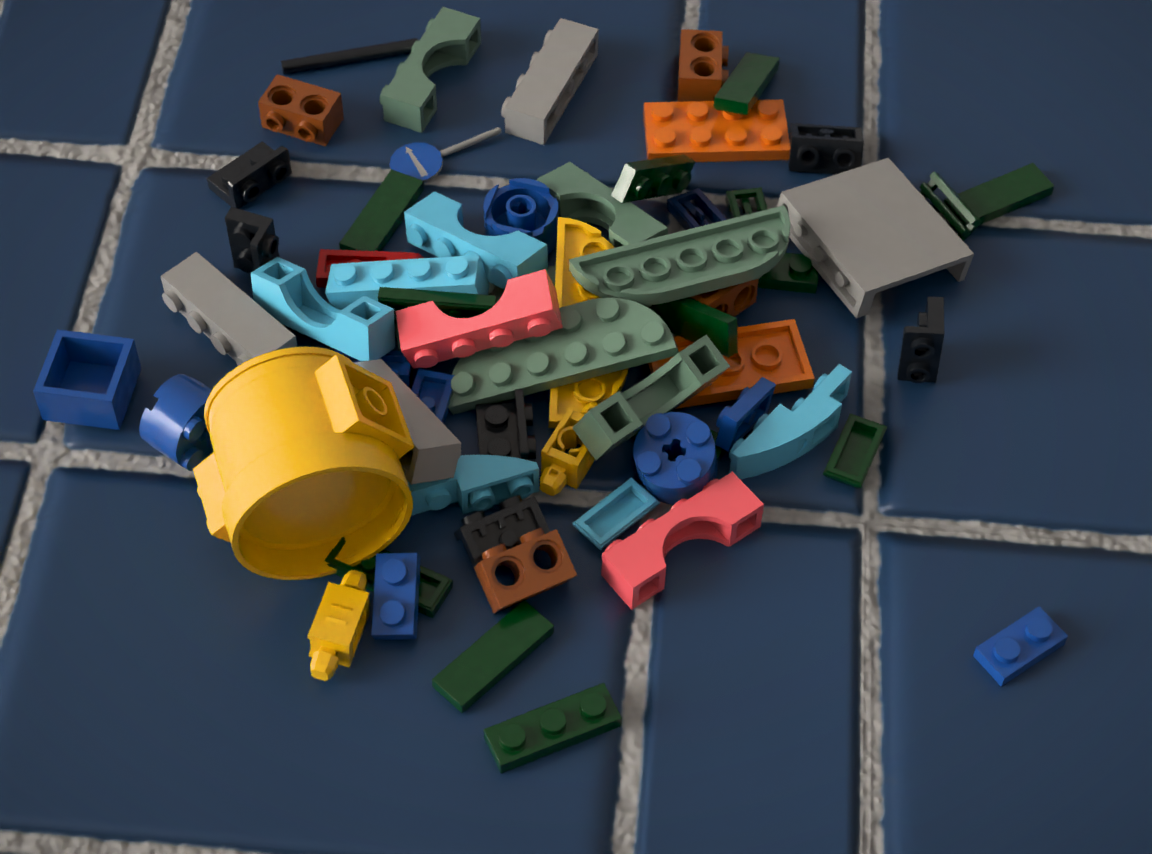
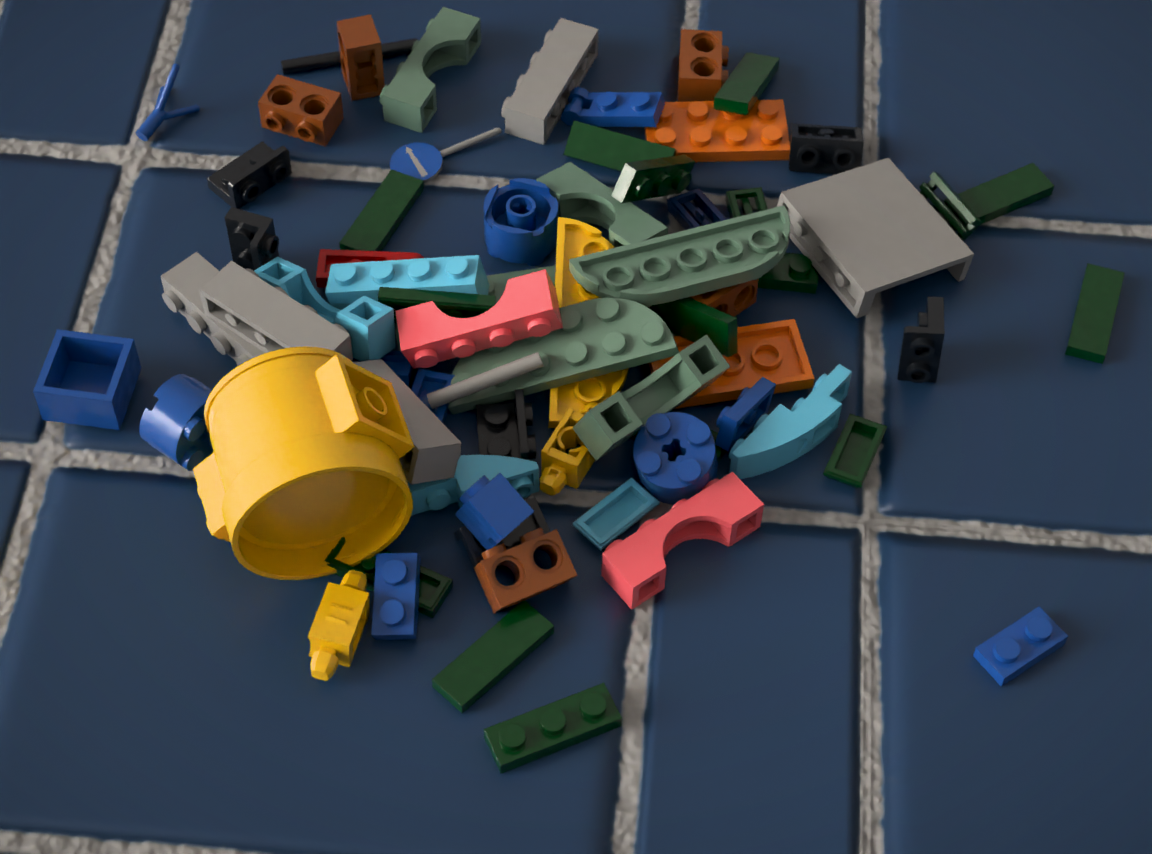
medium azure arch [404,191,549,290] -> none
none -> blue plant [136,64,200,141]
none -> light grey brick [199,261,353,361]
none -> dark orange brick [336,14,385,101]
none -> light grey bar [427,352,544,409]
none -> blue brick [455,473,534,550]
none -> blue plate [561,87,665,127]
none -> dark green tile [563,120,677,172]
none -> dark green tile [1065,263,1125,364]

